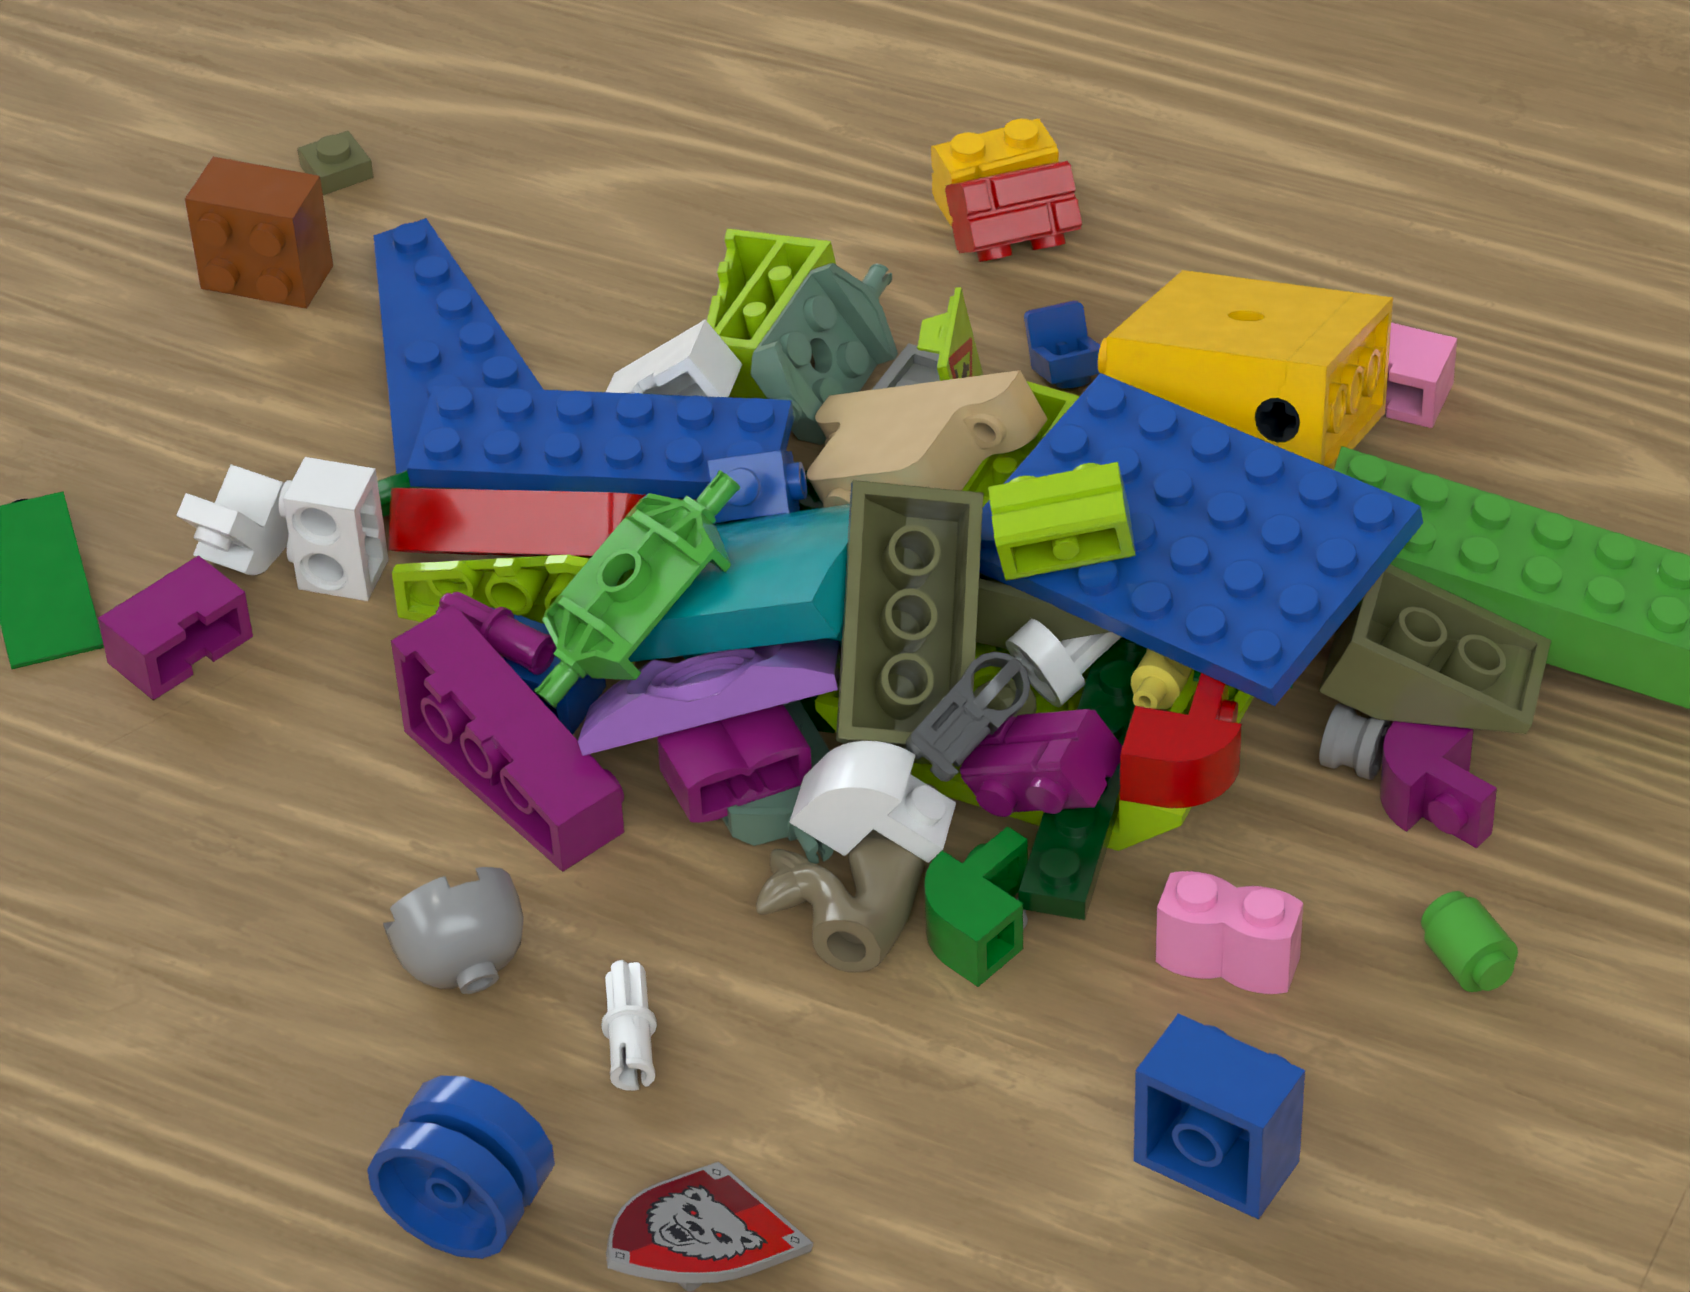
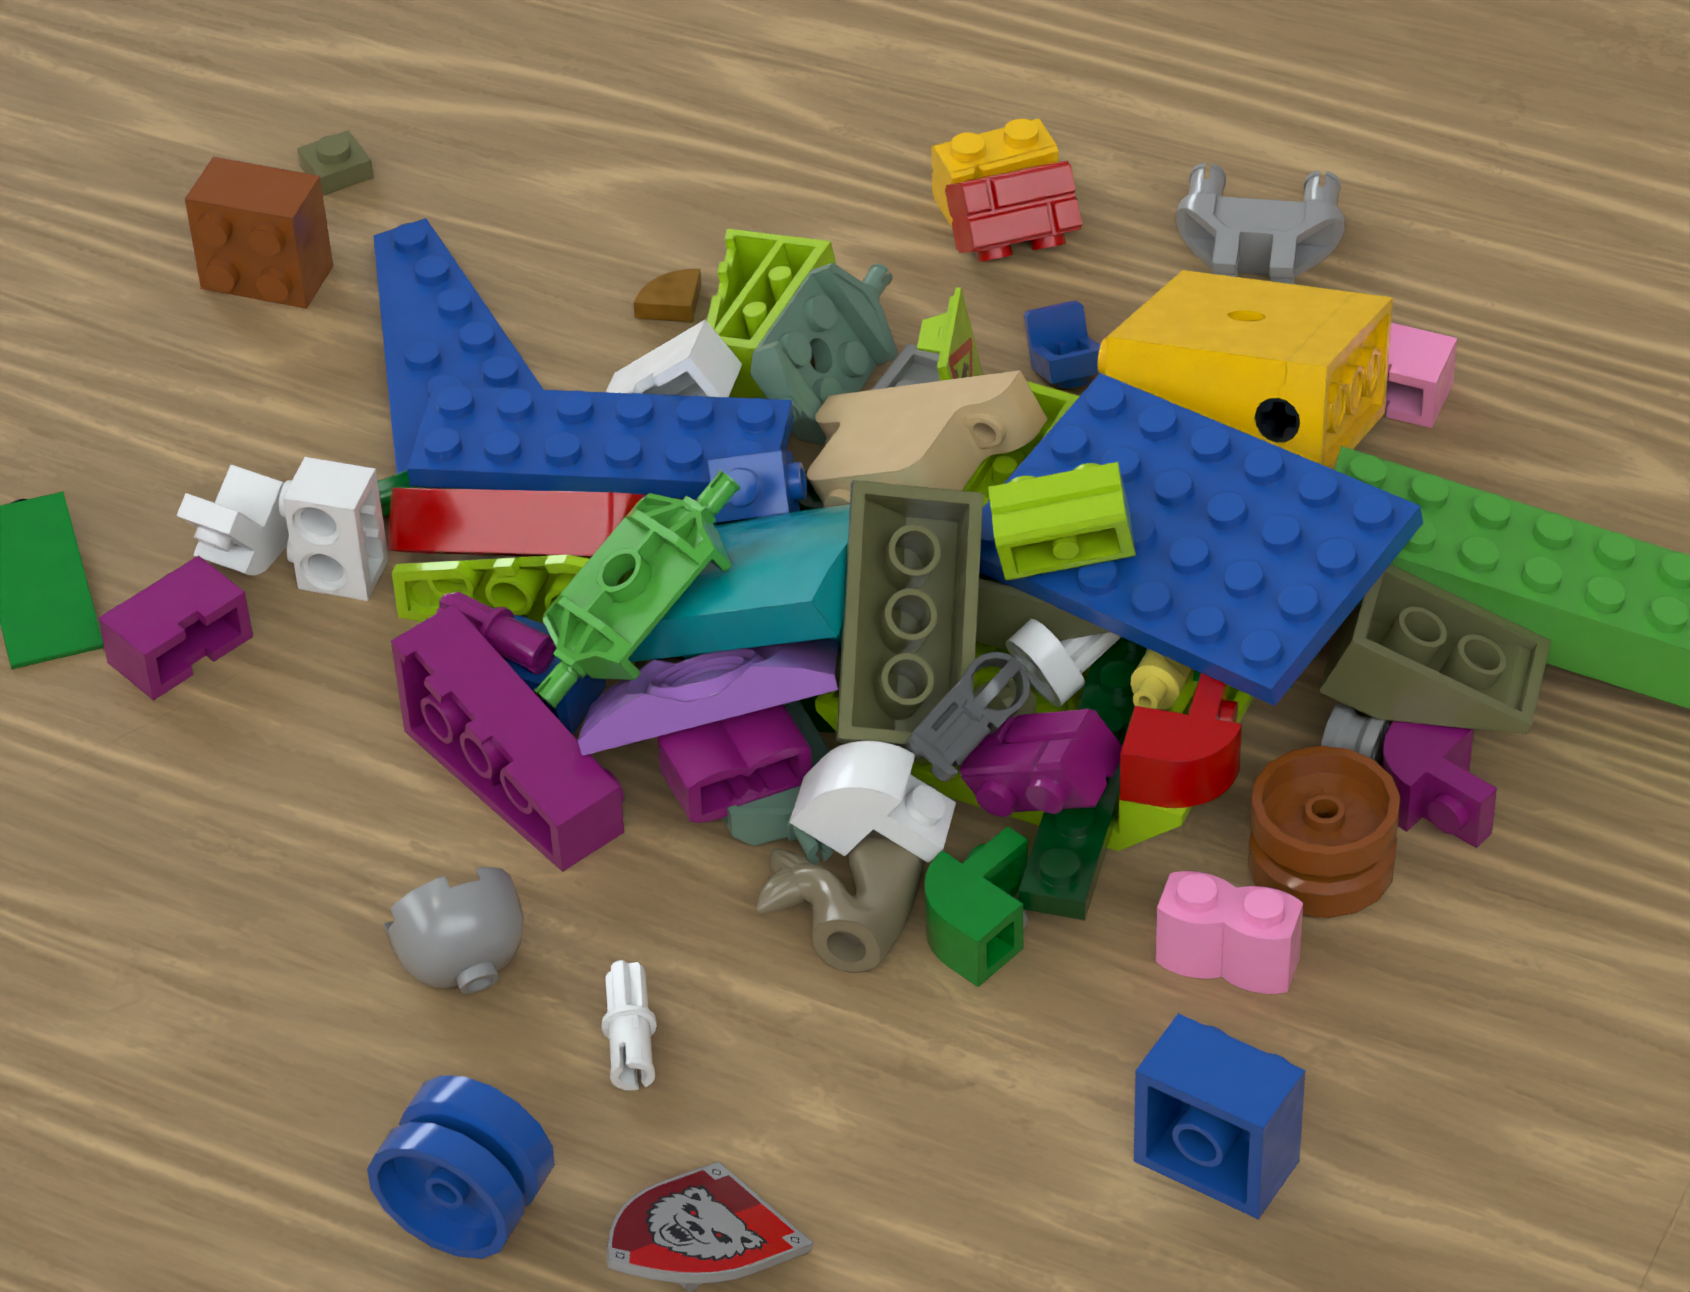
bright green brick [1421,891,1518,992] -> none
none -> pearl gold tile [633,269,701,322]
none -> light grey connector [1176,163,1345,284]
none -> dark orange wheel [1248,745,1400,918]

